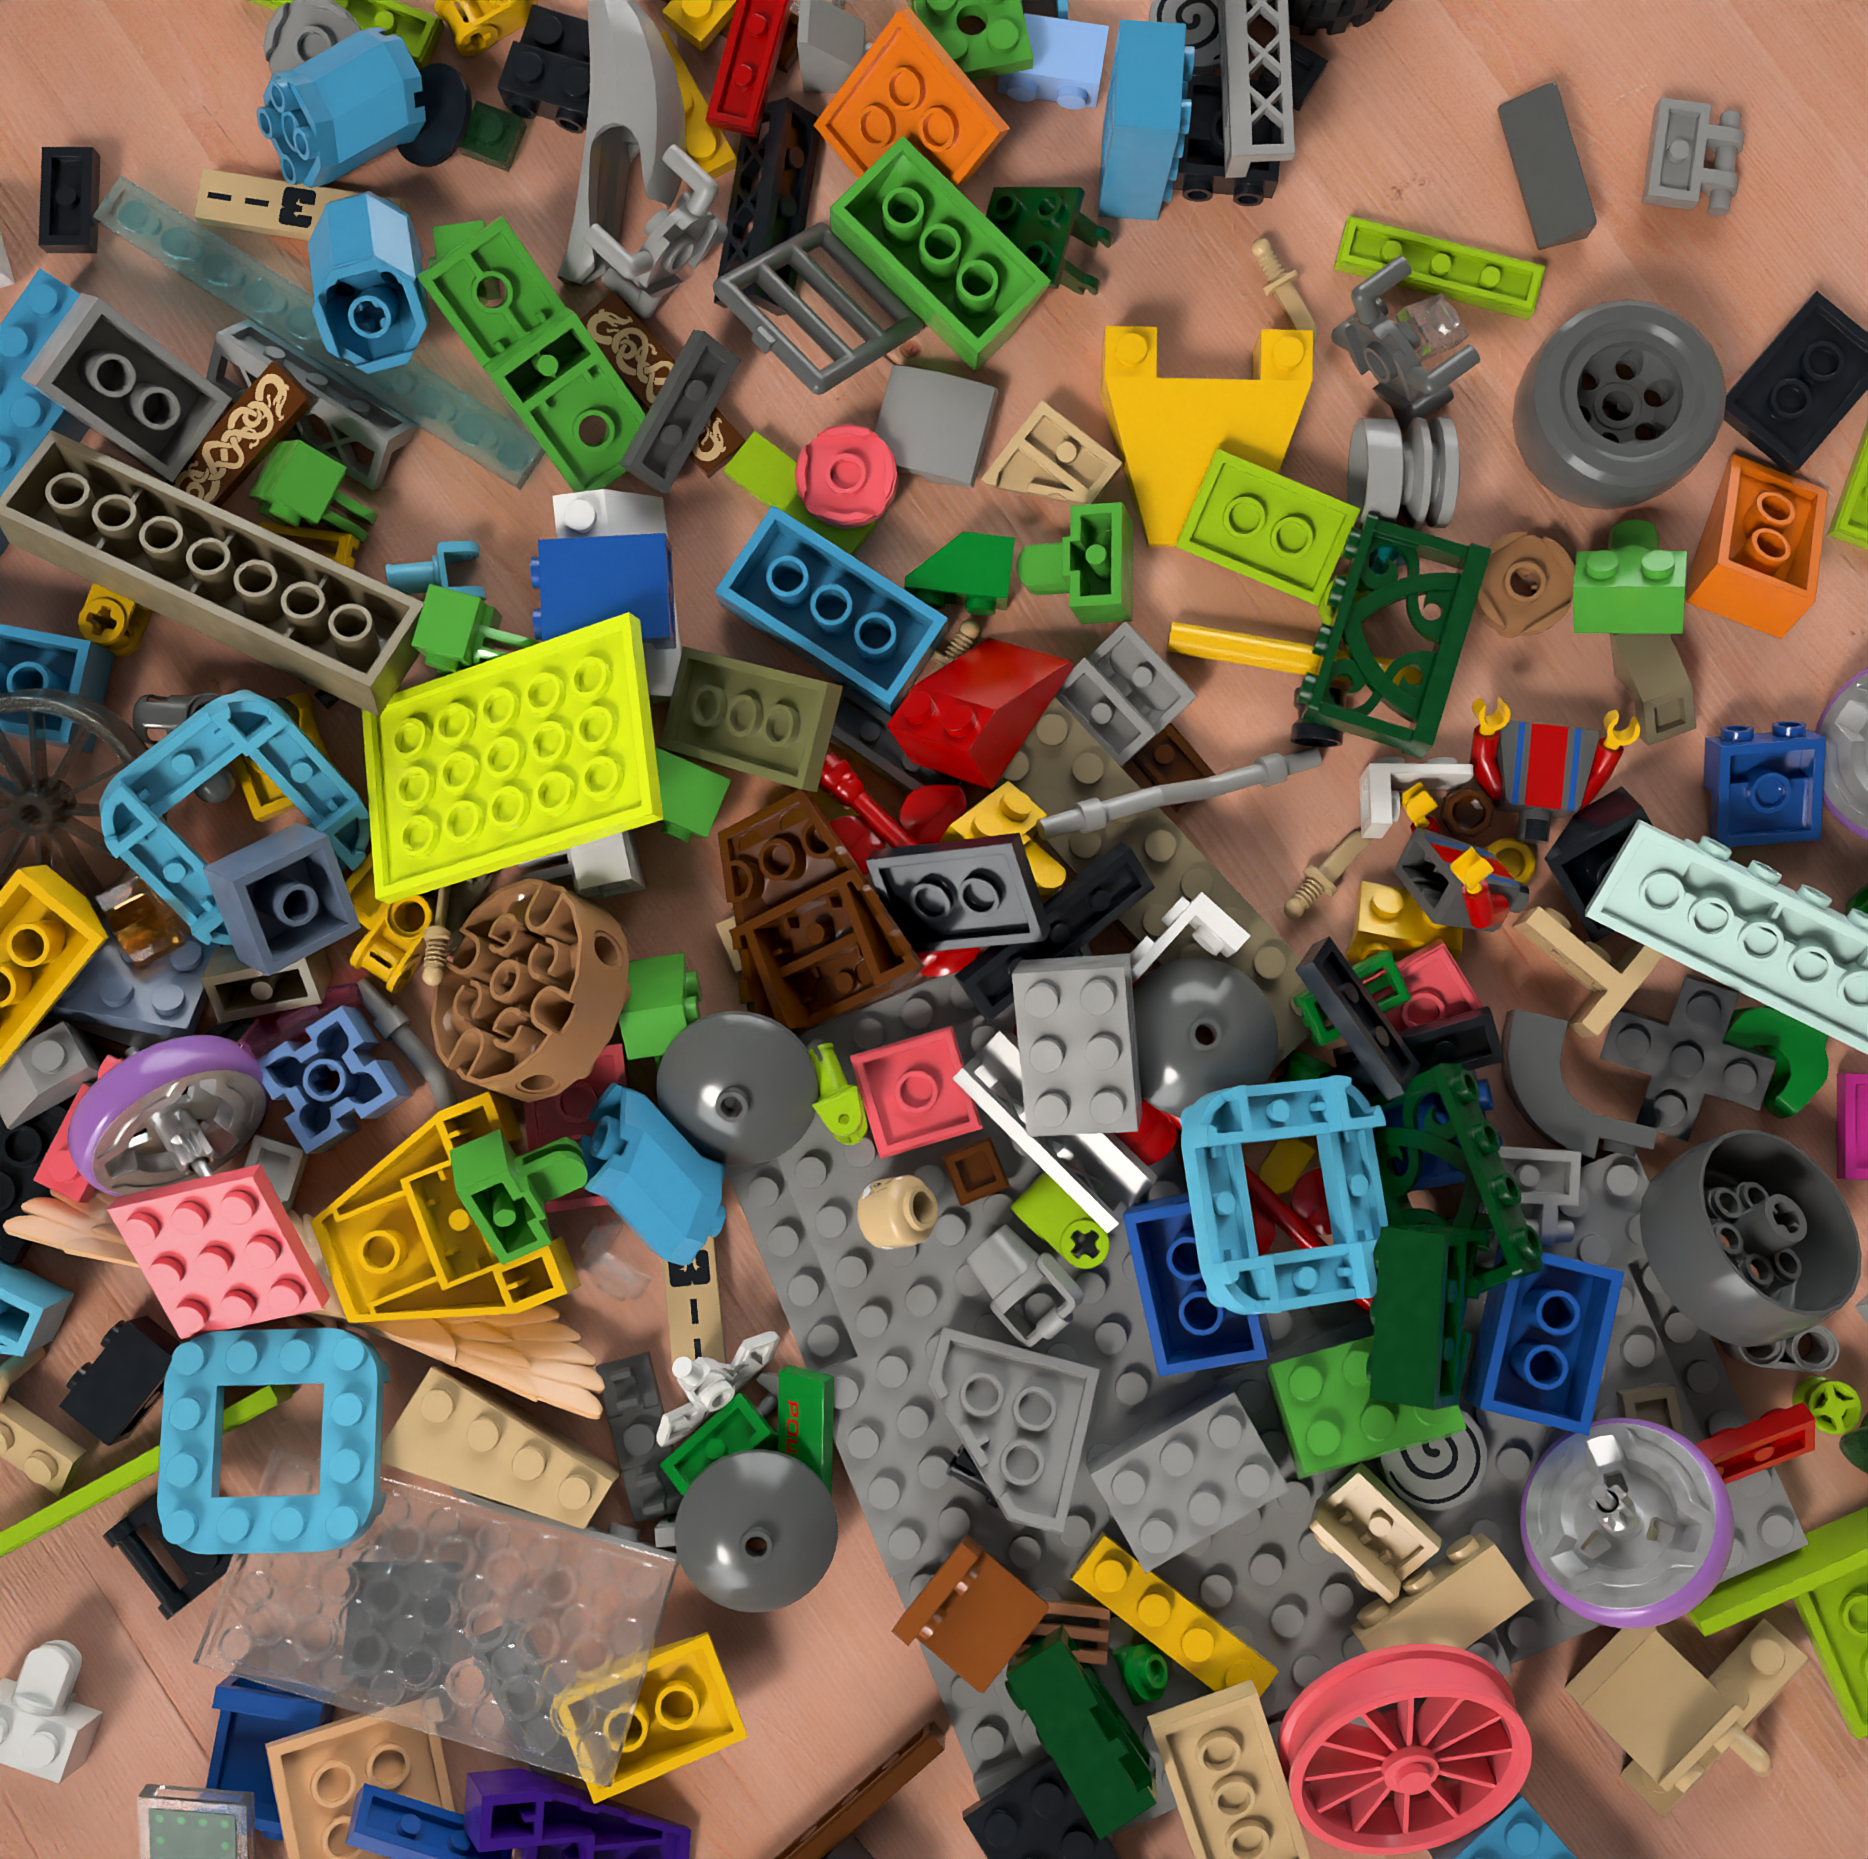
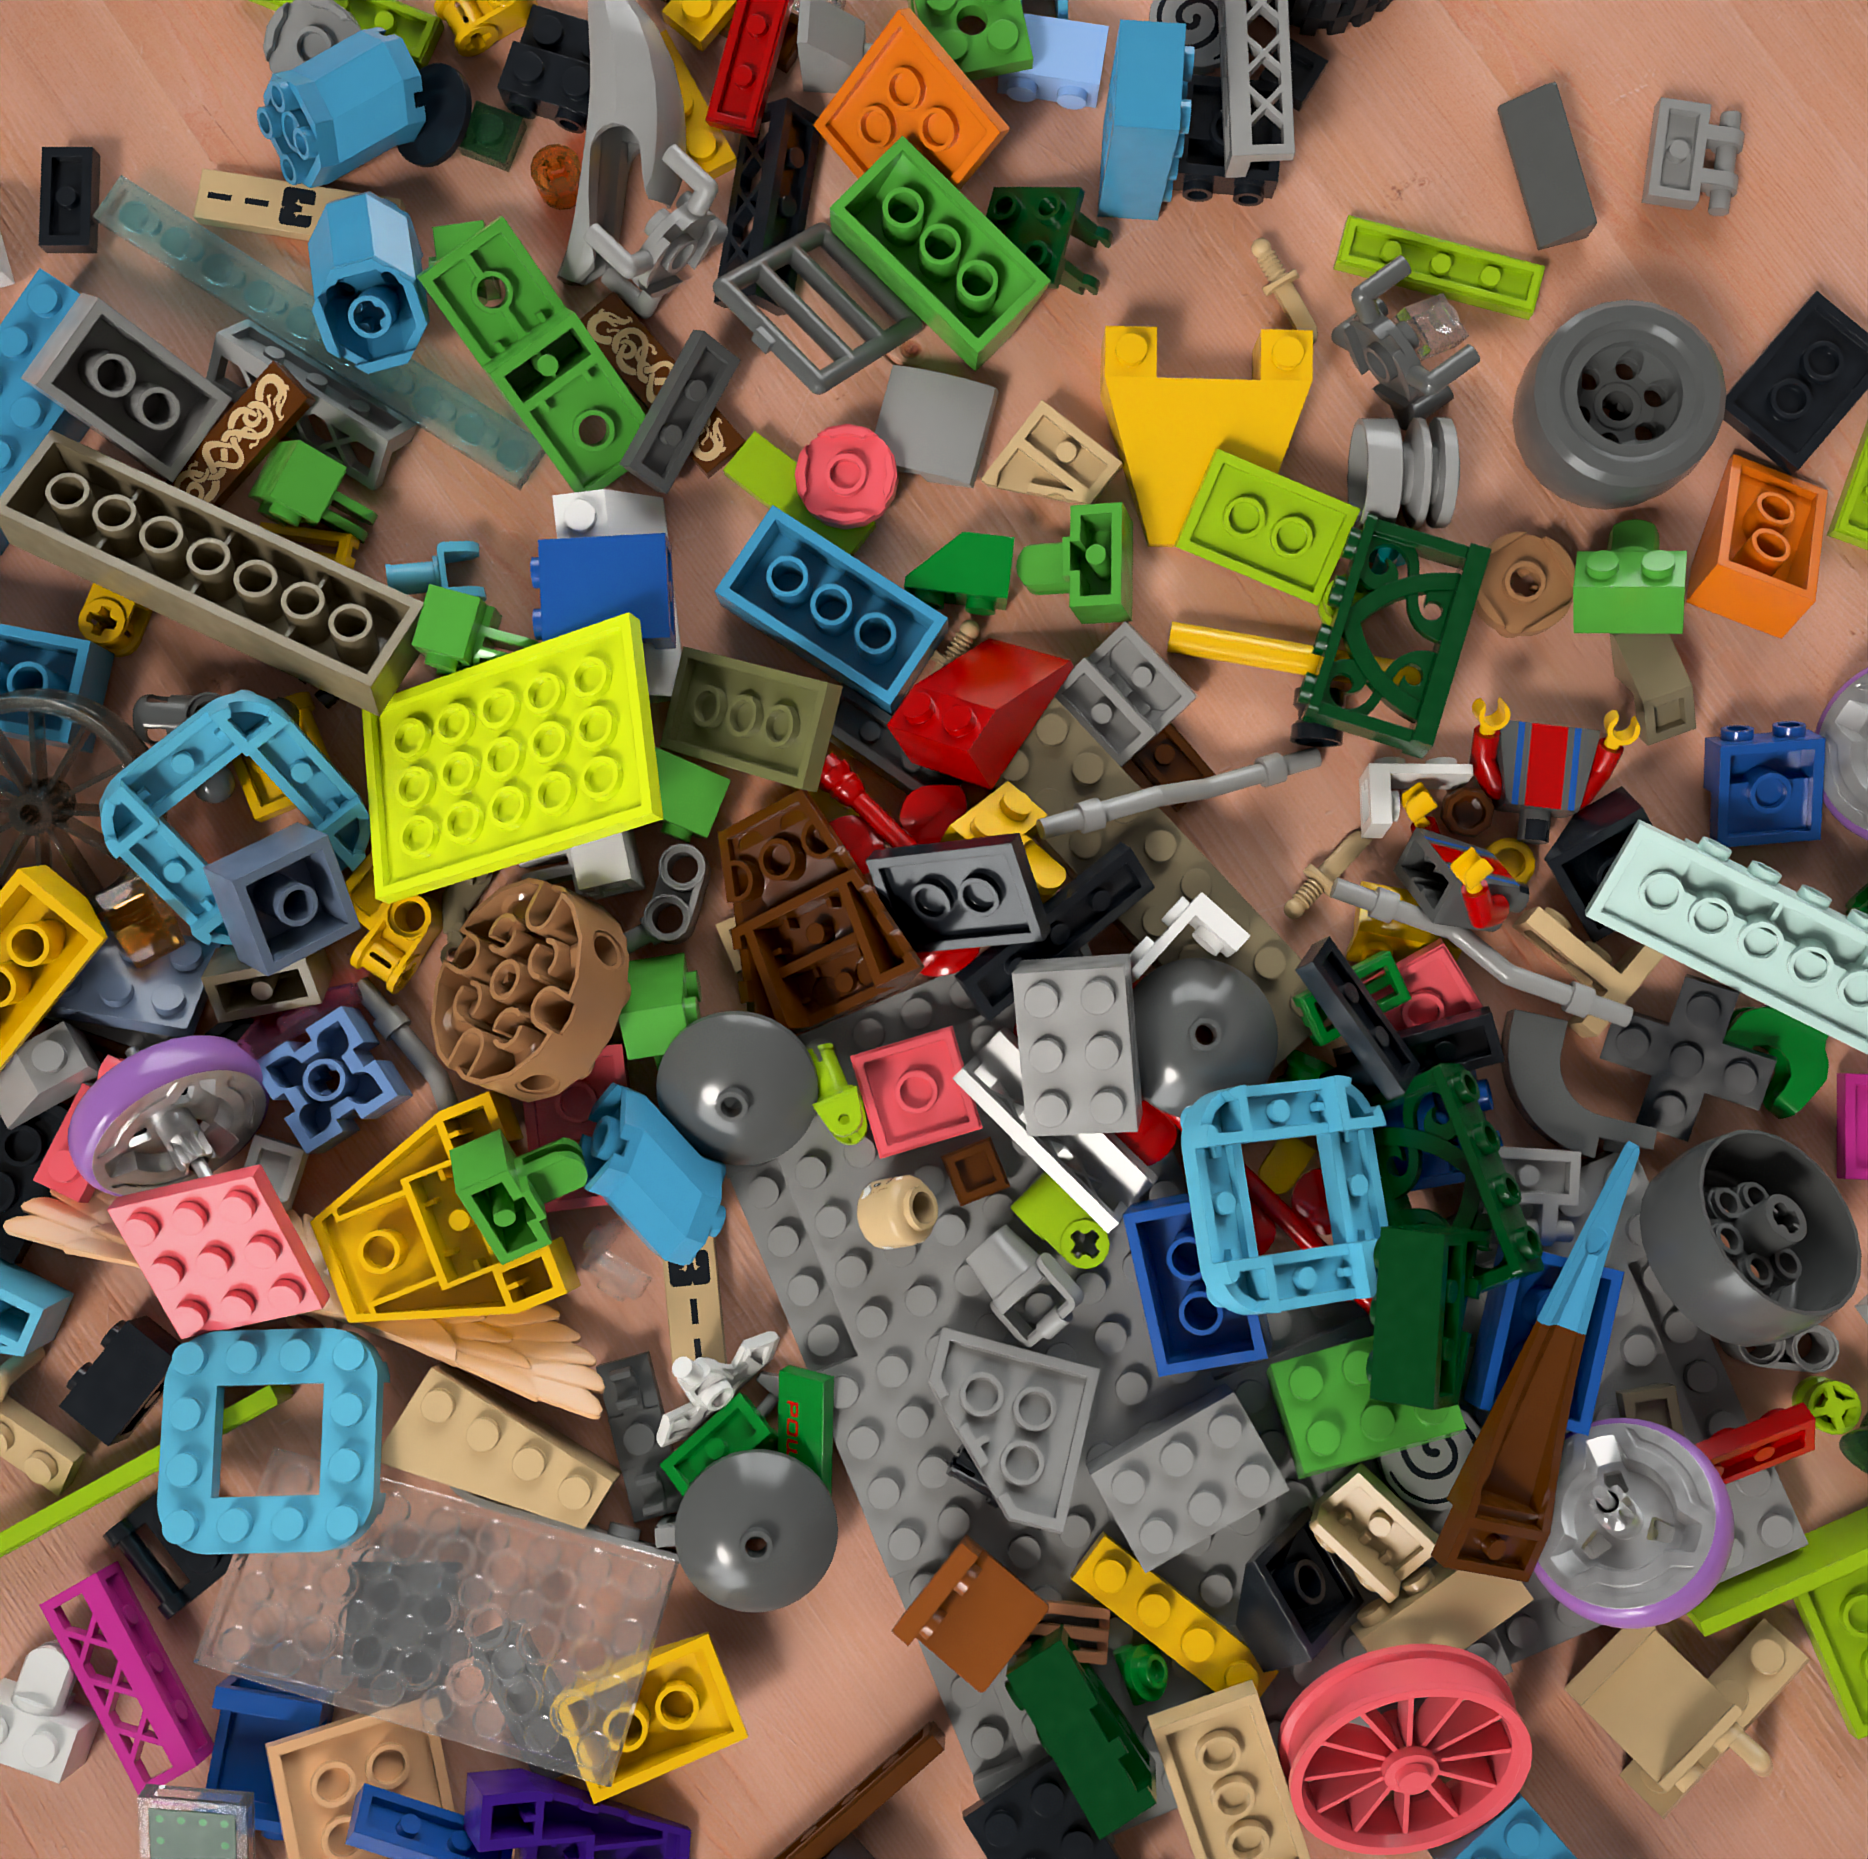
tan piece [422,885,452,986] -> none
none -> dark pink fence [39,1561,214,1798]
none -> clear orange wheel [530,144,582,210]
none -> light grey beam [624,844,711,954]
none -> black slope [1235,1506,1364,1673]
none -> light grey bar [1330,877,1633,1027]
none -> reddish brown plate [1431,1141,1640,1582]

